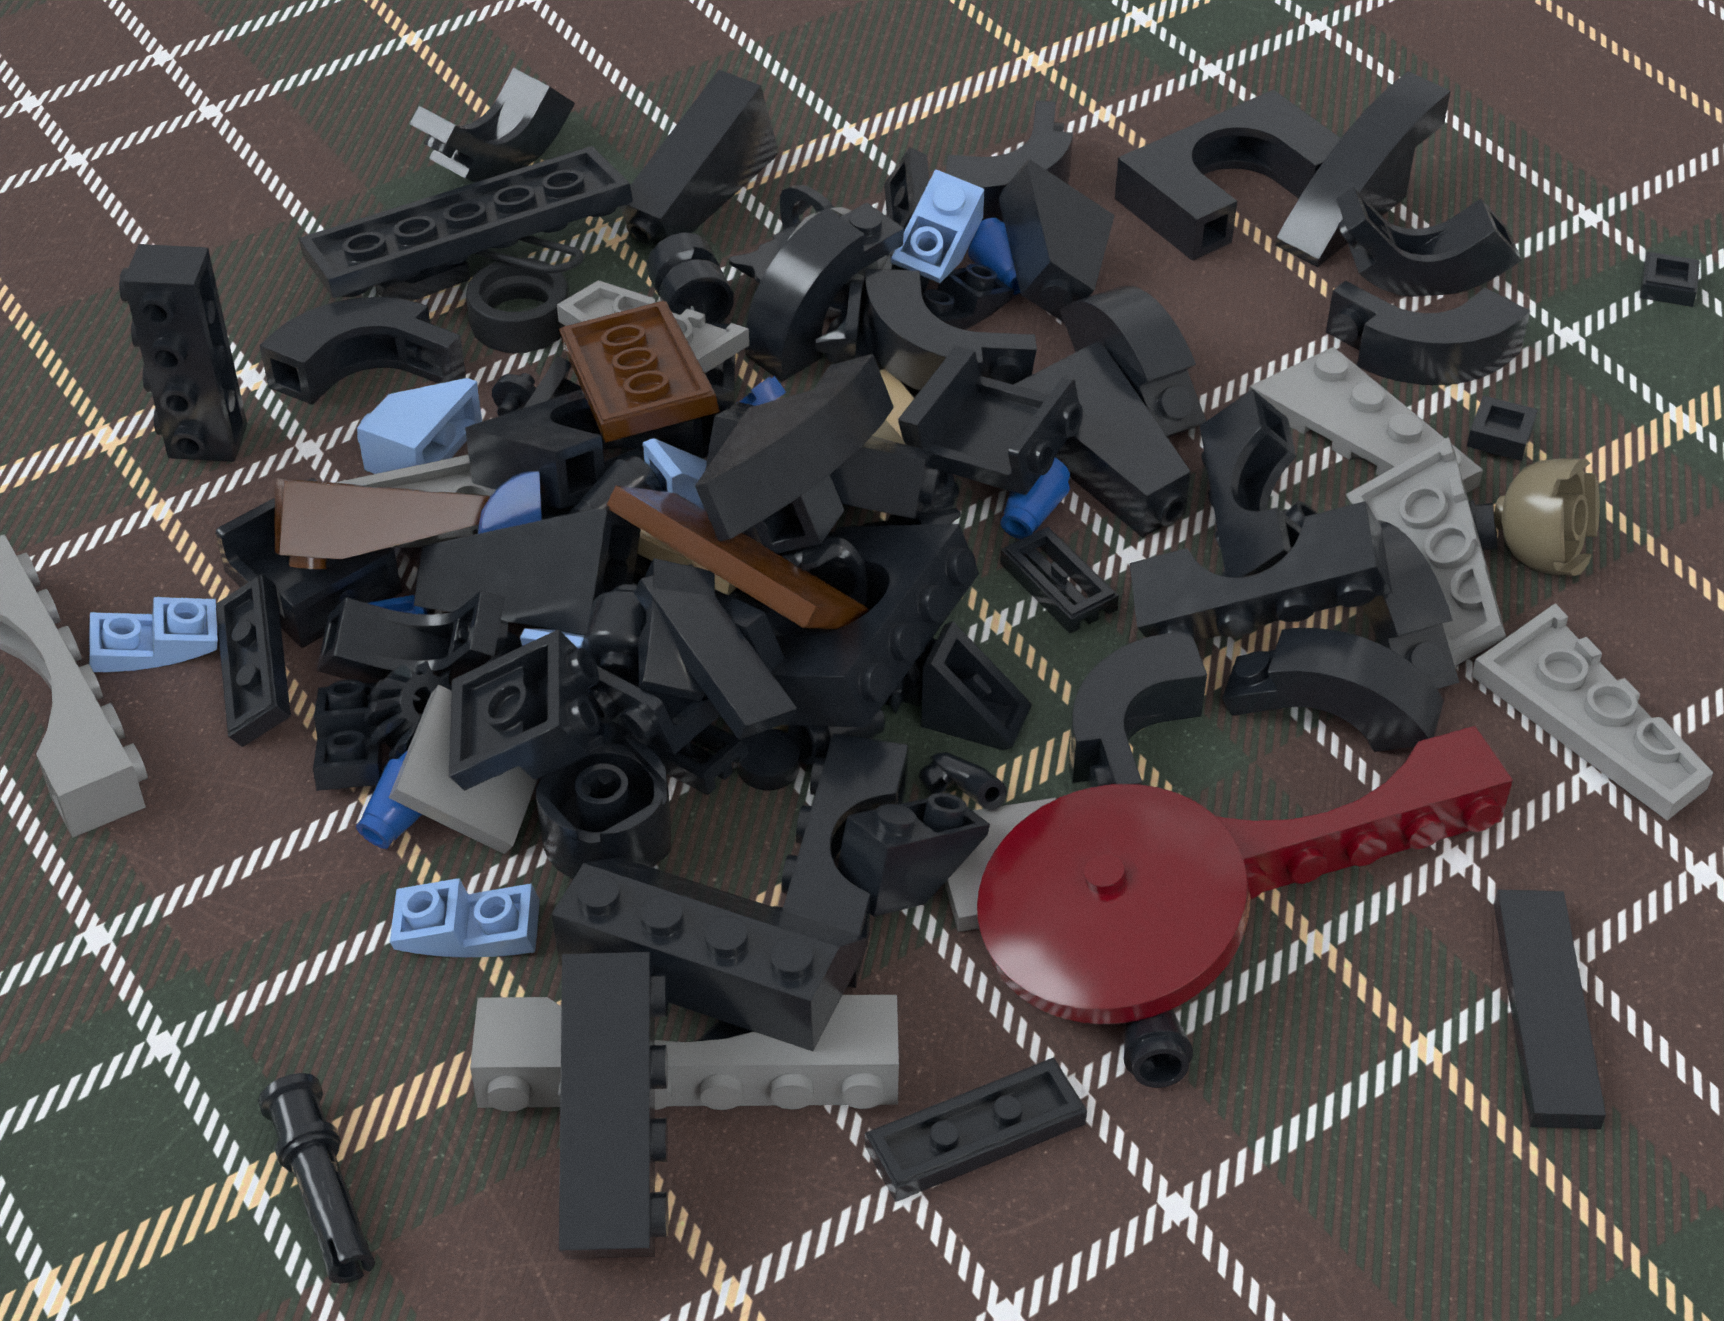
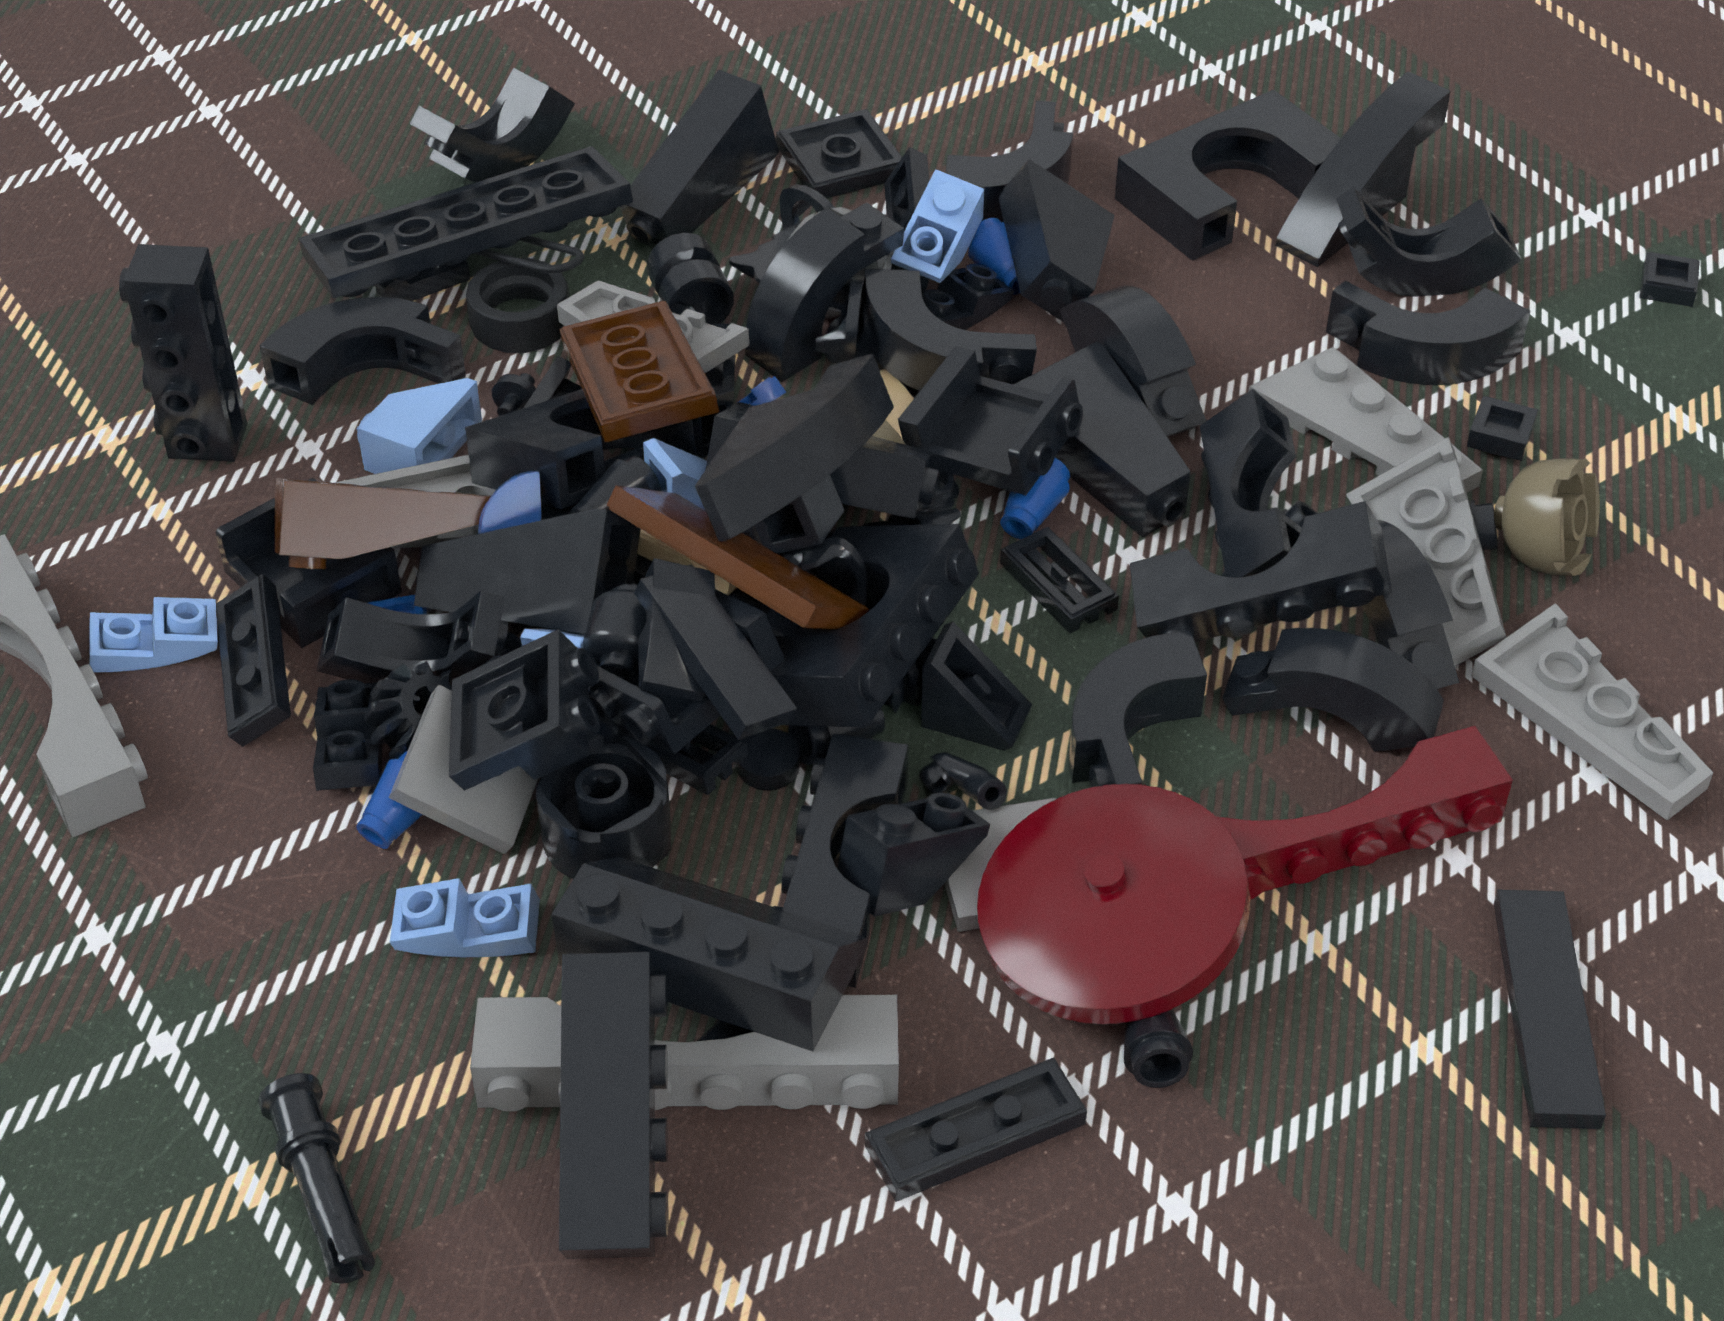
none -> black tile [776,109,902,198]

